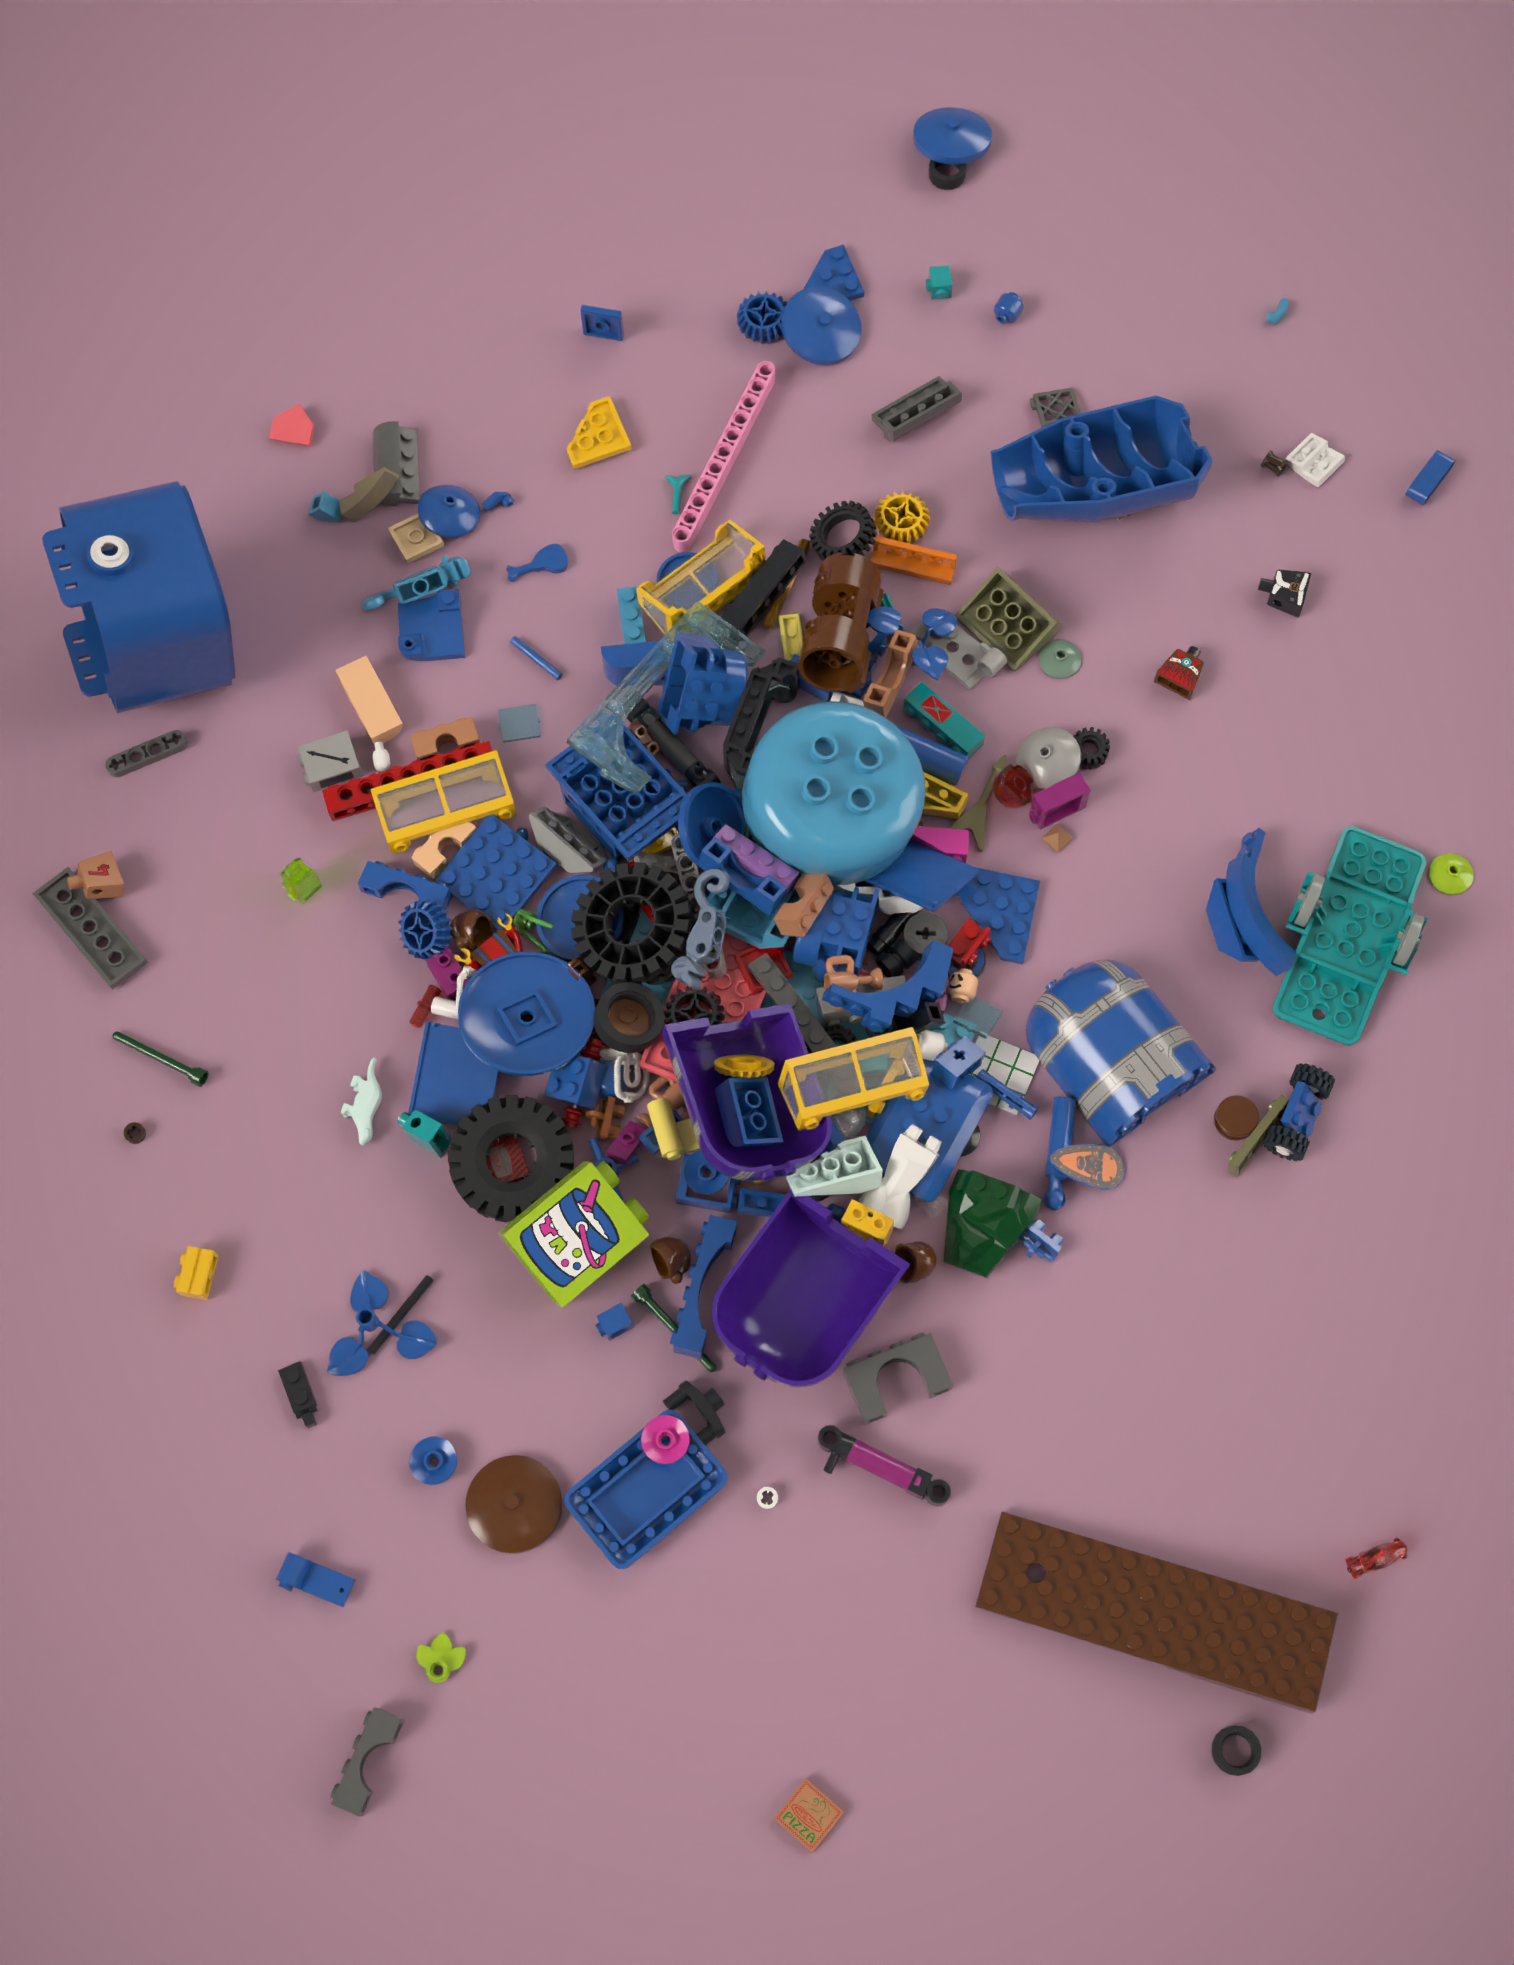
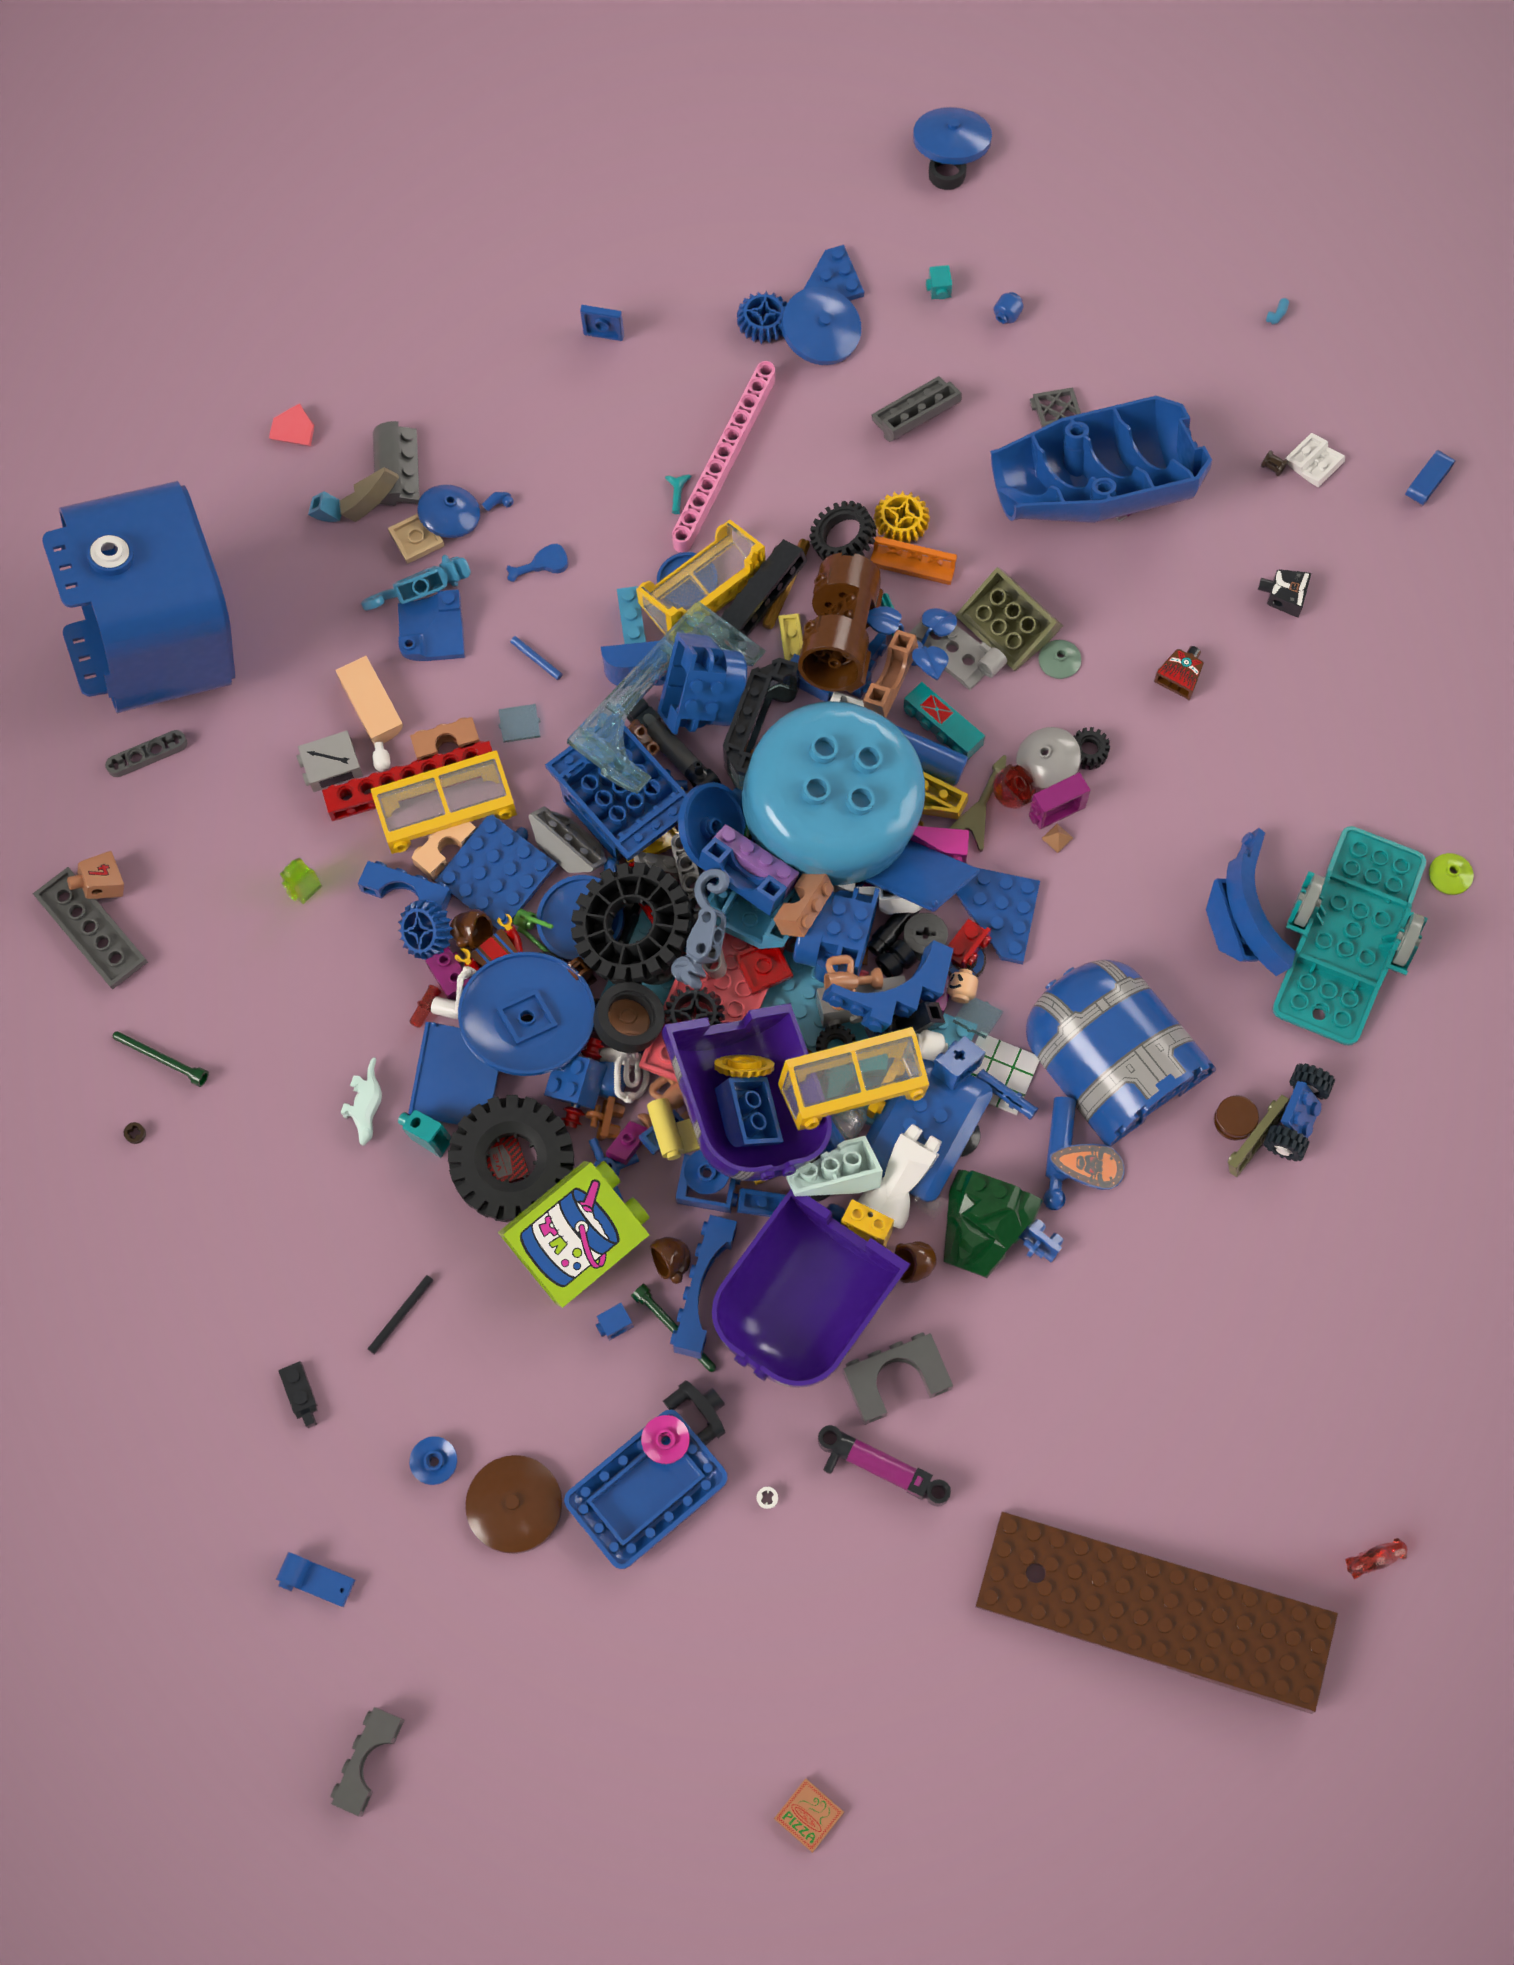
yellow brick [174,1246,219,1300] -> none
blue plant [327,1270,437,1376] -> none
lime plate [416,1632,466,1683] -> none
yellow plate [566,396,632,469] -> none
dark grey plate [748,953,869,1097] -> none
black tyre [1211,1725,1262,1776] -> none

